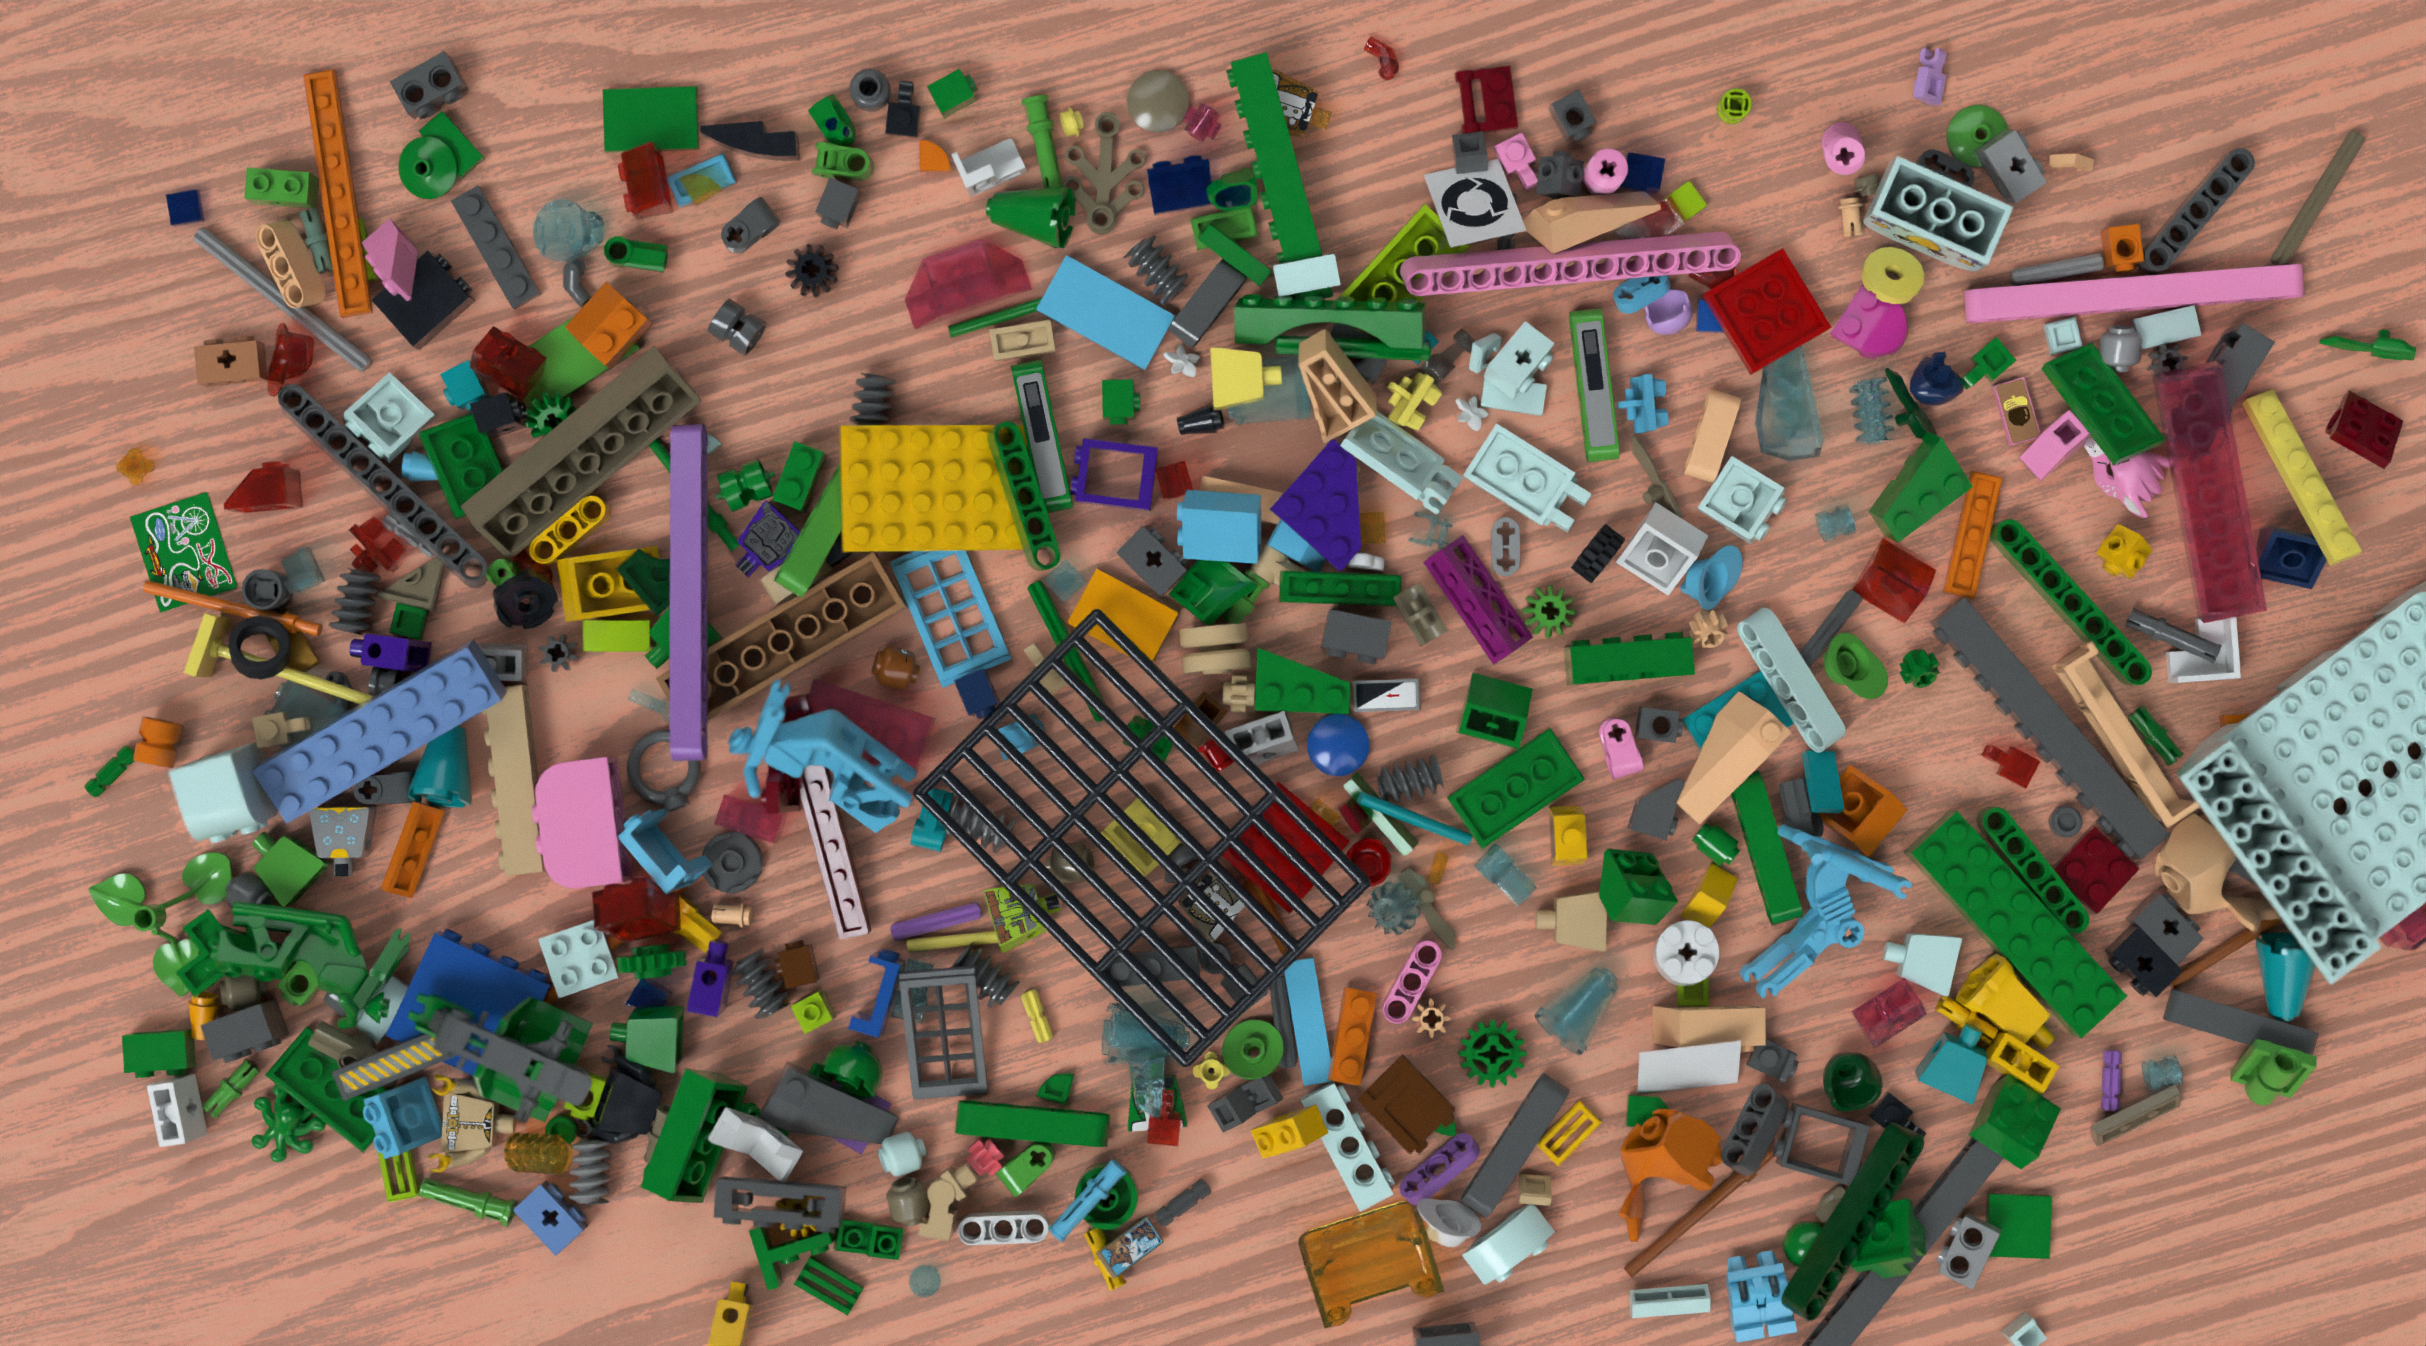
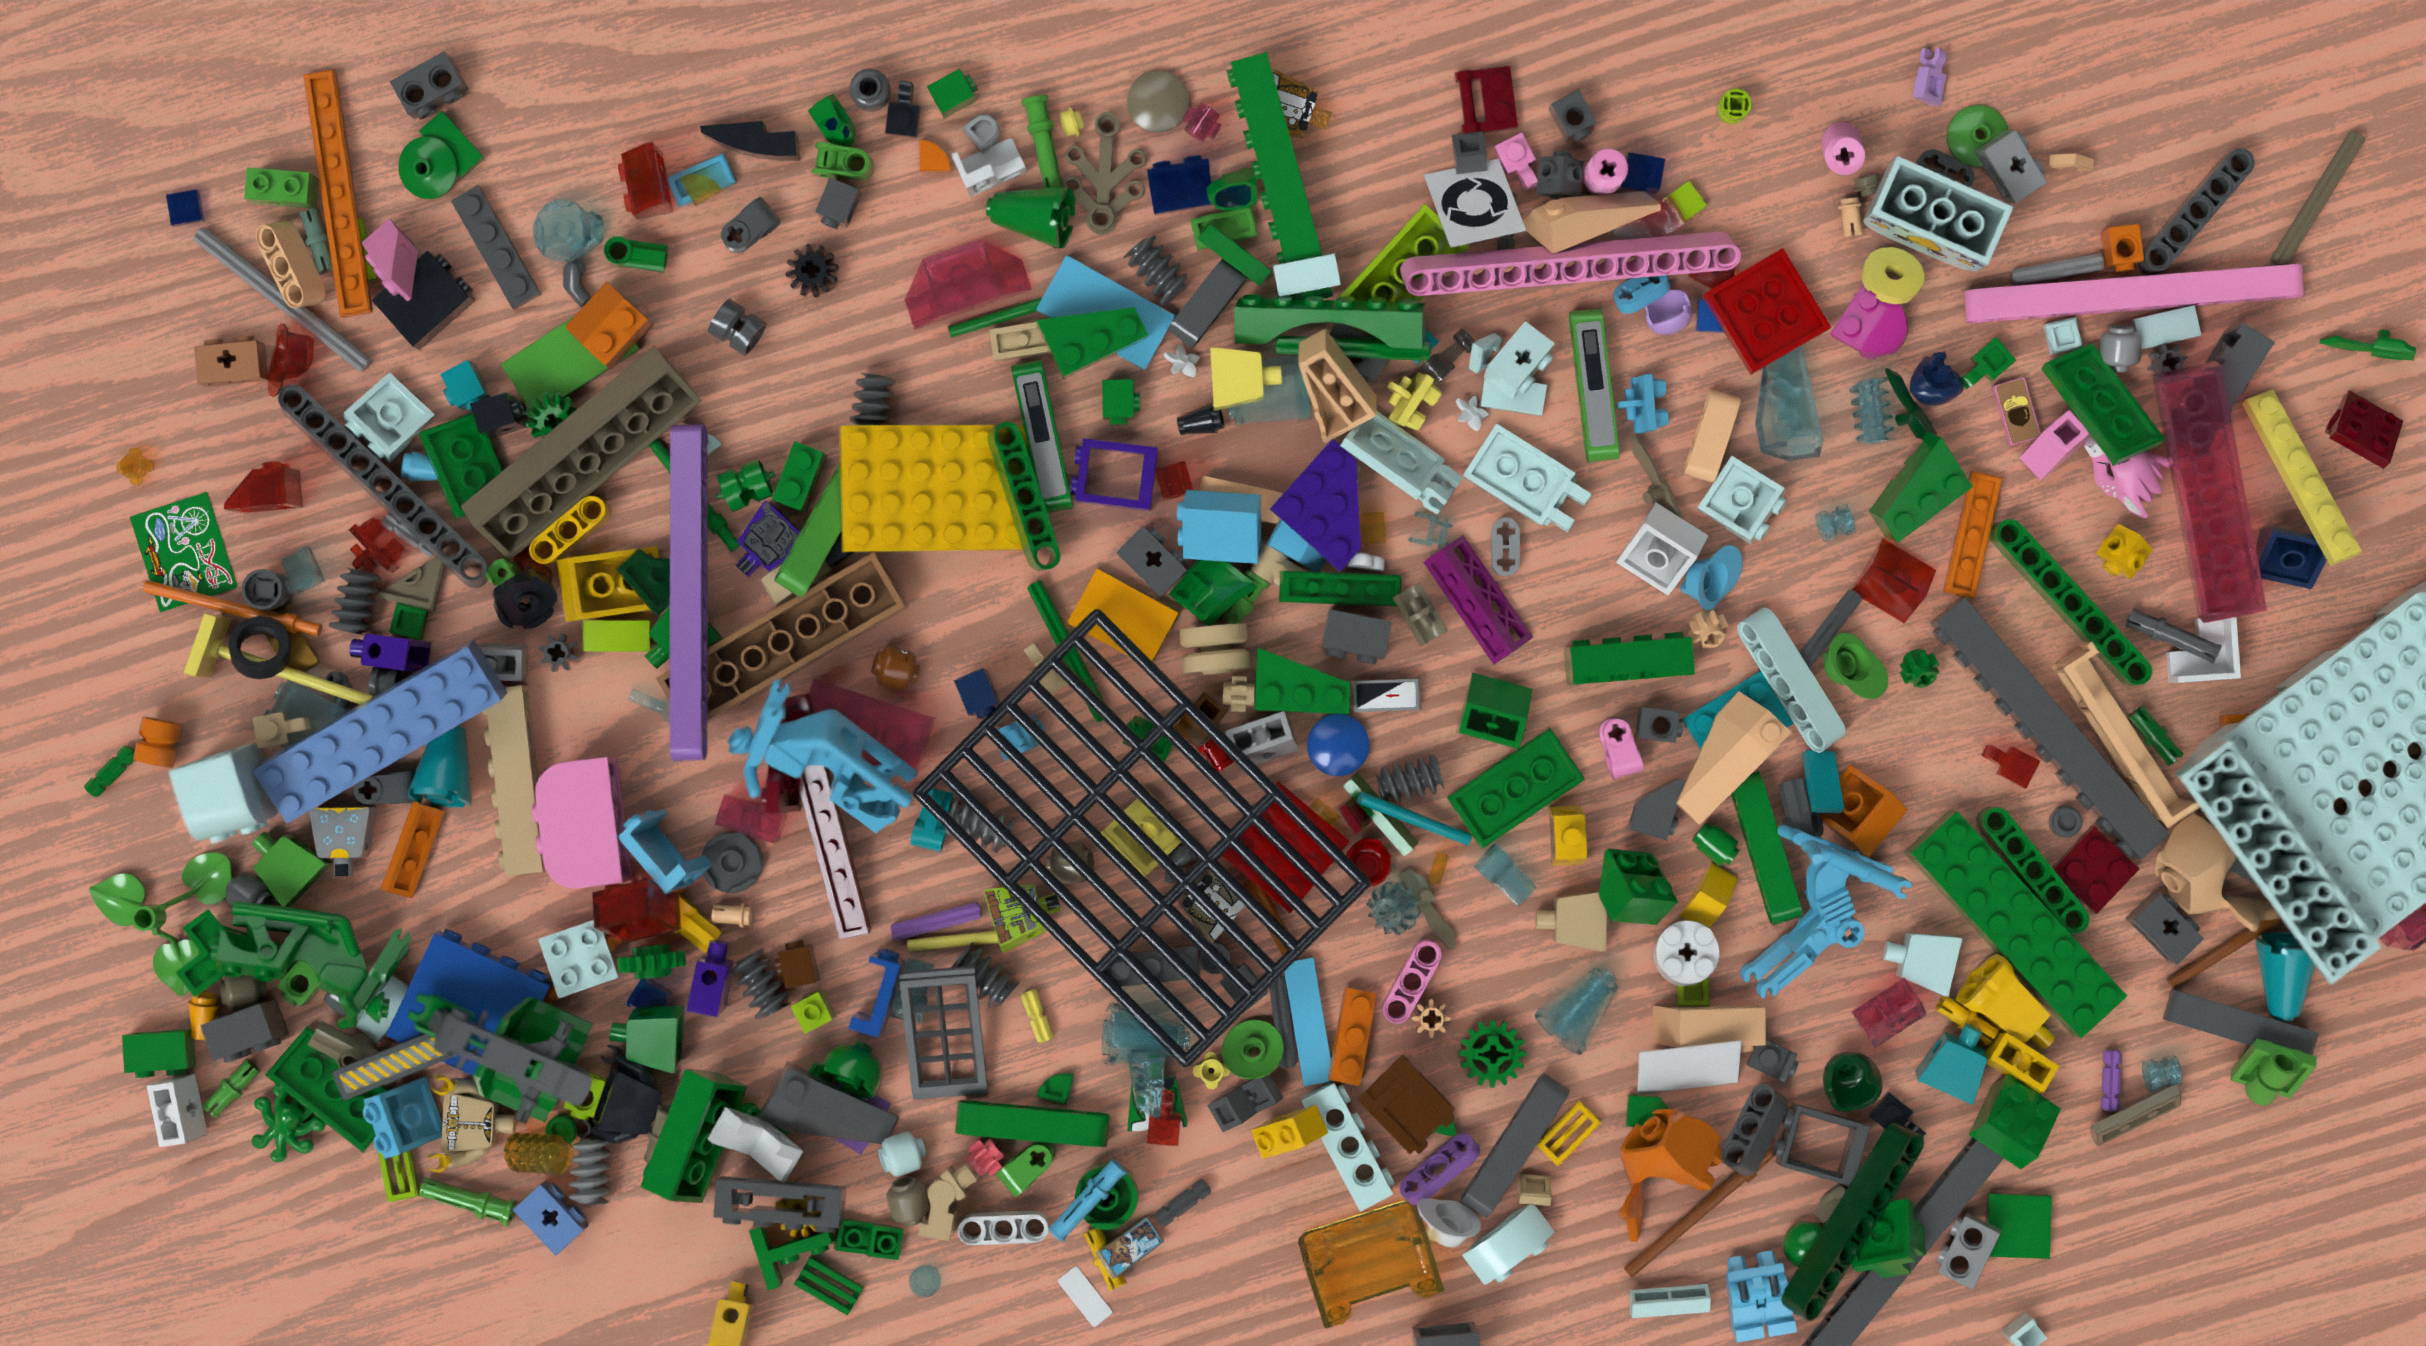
clear red brick [470,326,547,400] -> none
green tile [602,86,699,153] -> none
dark grey piece [627,730,701,812] -> none
medium azure piece [890,551,1012,688] -> none
clear light blue plate [1043,559,1087,603] -> none
clear red arm [1363,36,1399,80] -> none
bright green gear [1522,585,1576,638] -> none
black tyre [1571,524,1625,583] -> none
black brick [2105,925,2183,997] -> none
none -> light grey tile [962,114,1000,153]
none -> green wedge [1036,307,1148,379]
none -> white sticker [1058,1266,1112,1327]

